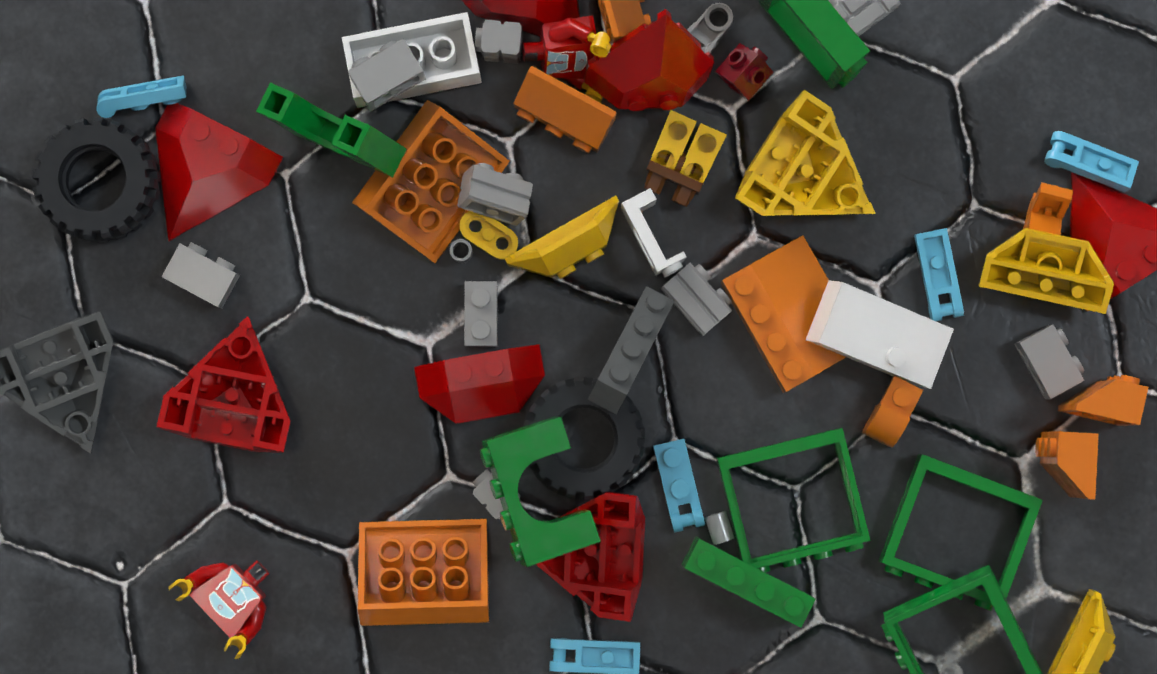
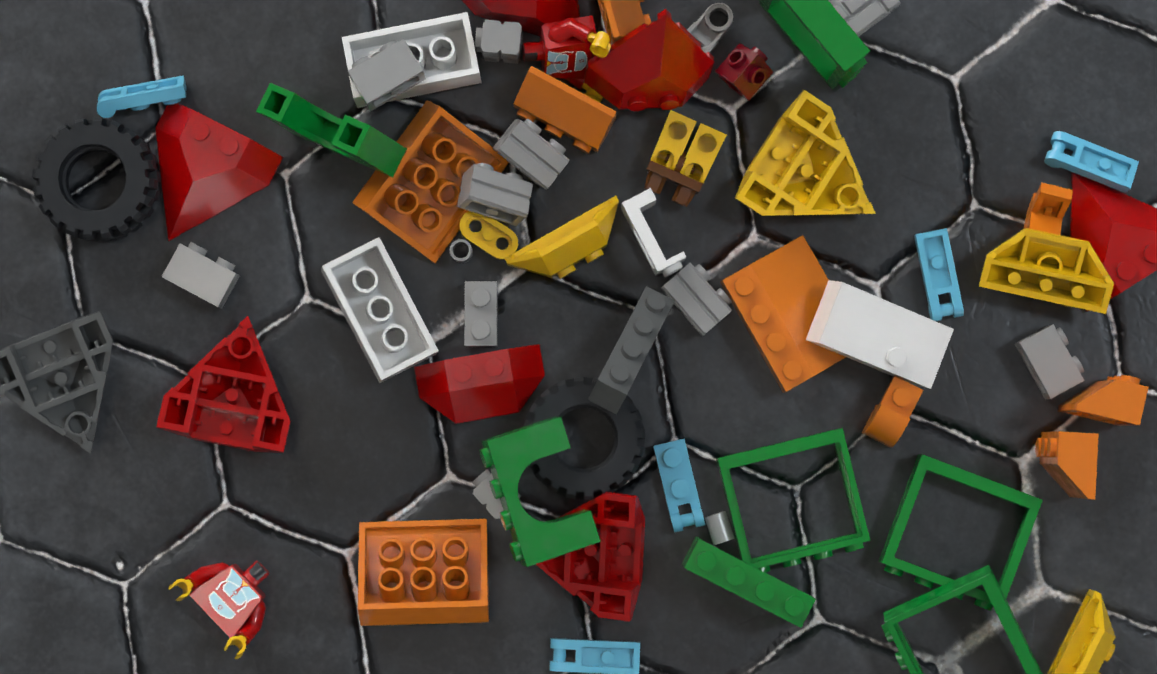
none -> white brick [321,237,439,383]
none -> light grey brick [493,118,569,190]

